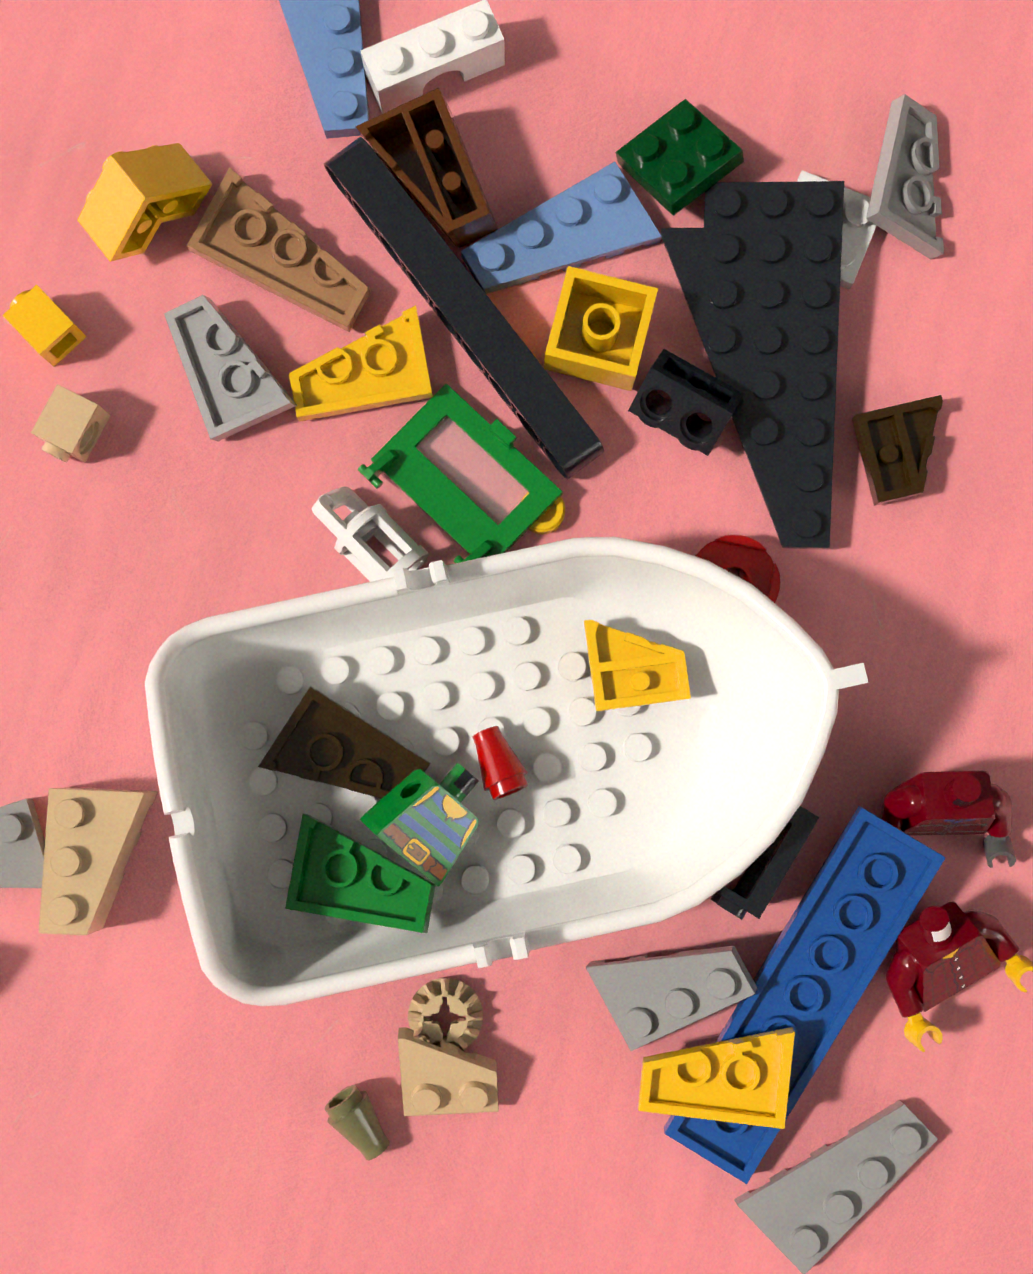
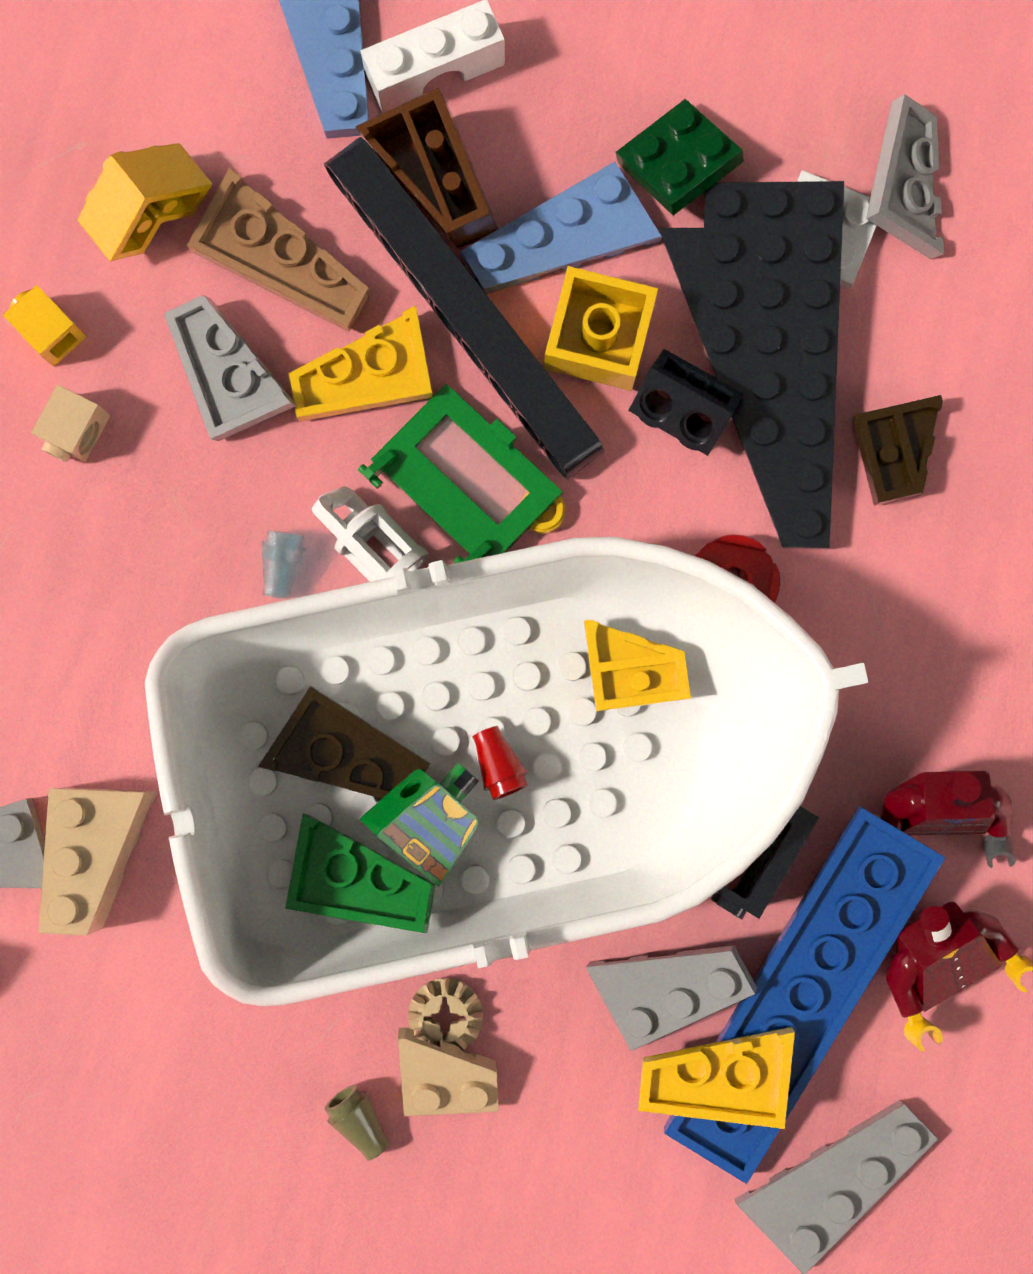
none -> clear light blue cone [261,530,307,599]

